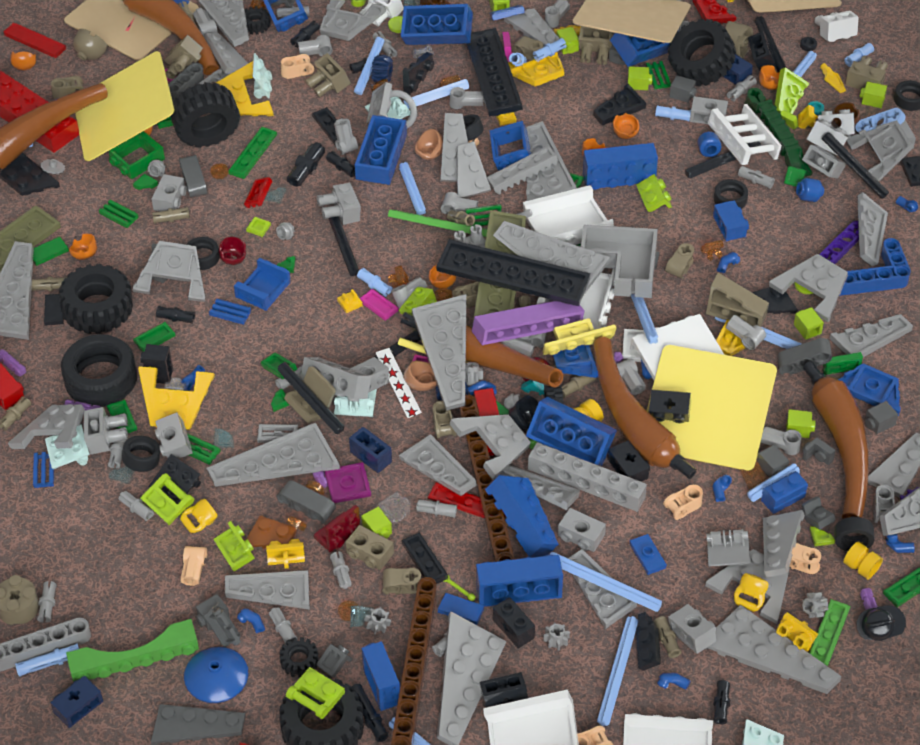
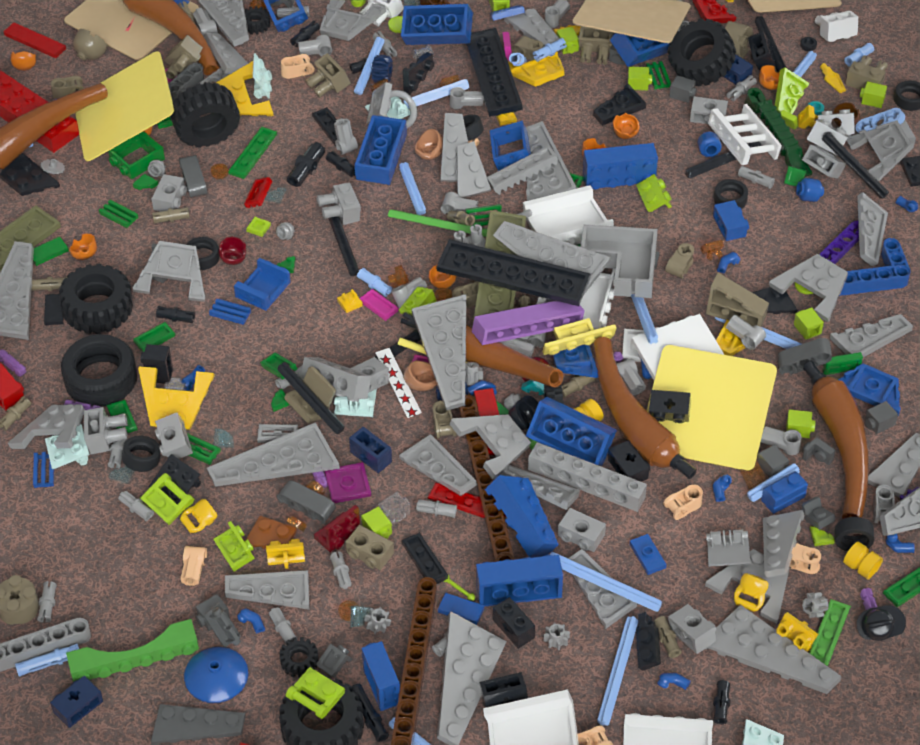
dark tan piece [382,568,421,595] -> none
light blue pin [655,105,691,121] -> none

